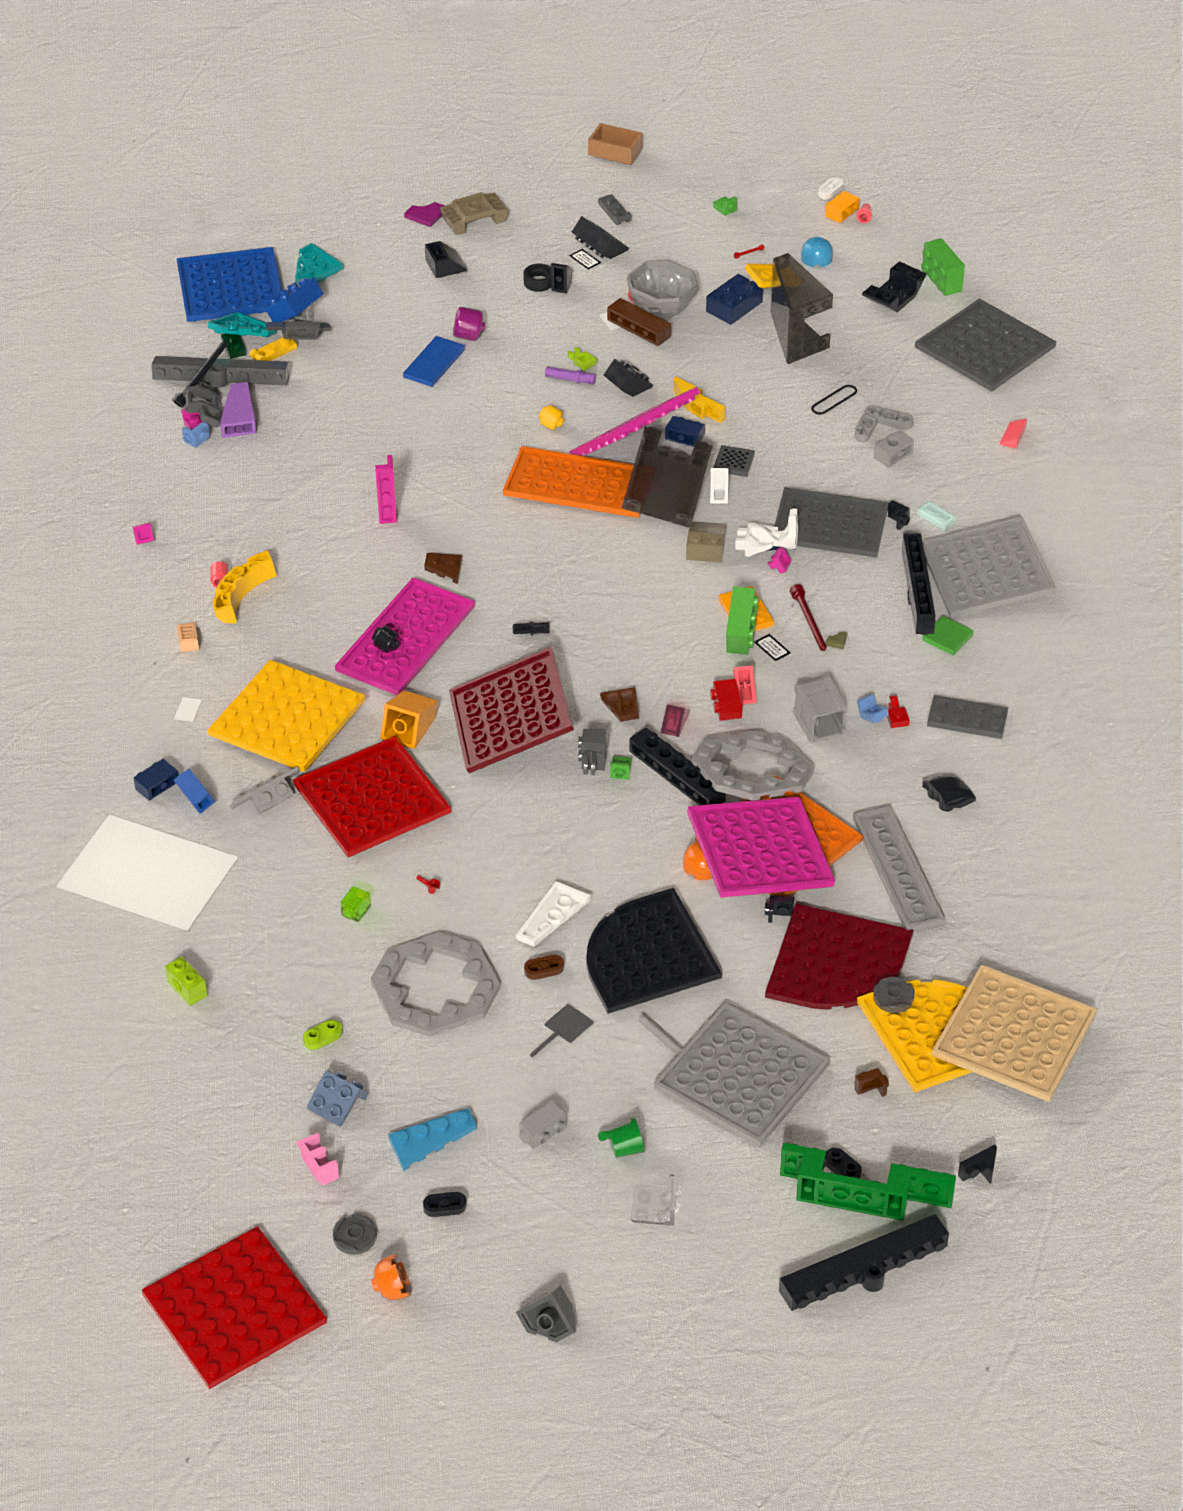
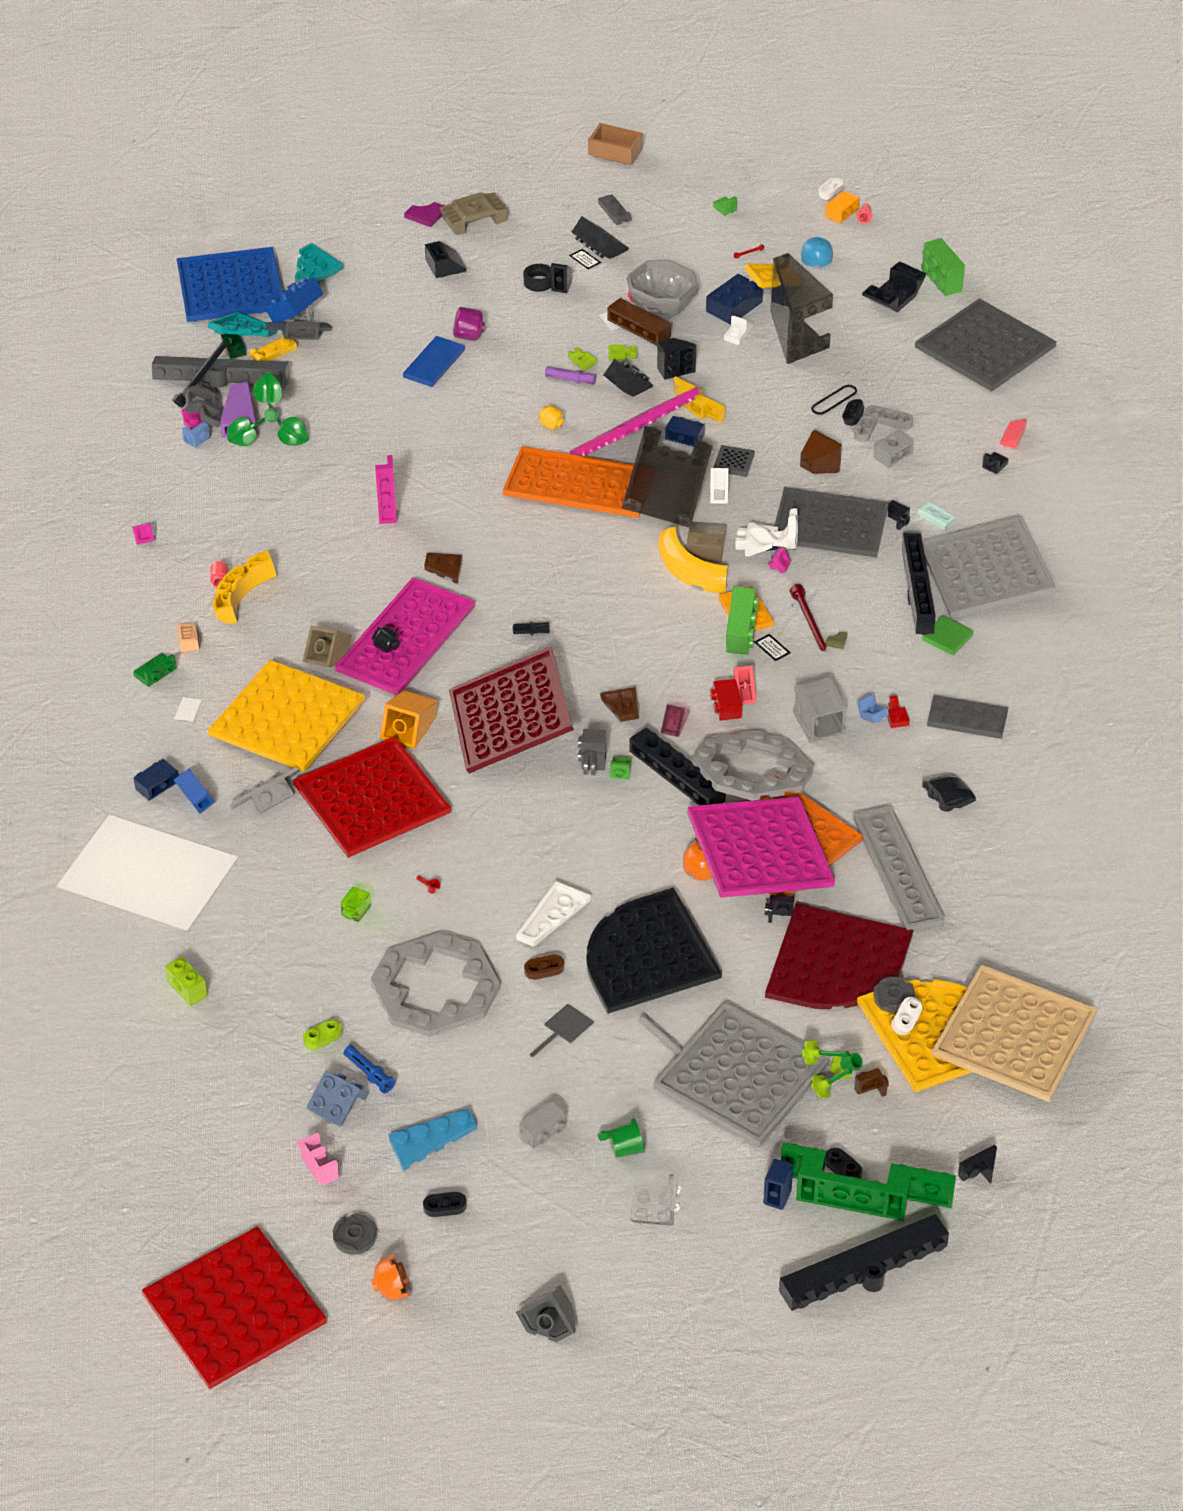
none -> green bracket [133,652,177,687]
none -> green plant [227,372,309,446]
none -> dark tan slope [302,626,352,668]
none -> blue pin [343,1045,396,1094]
none -> lime plate [608,345,637,361]
none -> black slope [657,338,696,380]
none -> yellow brick [658,527,727,594]
none -> white slope [724,316,753,345]
none -> dark blue brick [763,1159,793,1210]
none -> reddish brown slope [800,430,842,474]
none -> lime plant [802,1040,863,1099]
none -> black plate [842,399,865,426]
none -> white plate [891,997,922,1035]
none -> black bracket [982,452,1009,474]

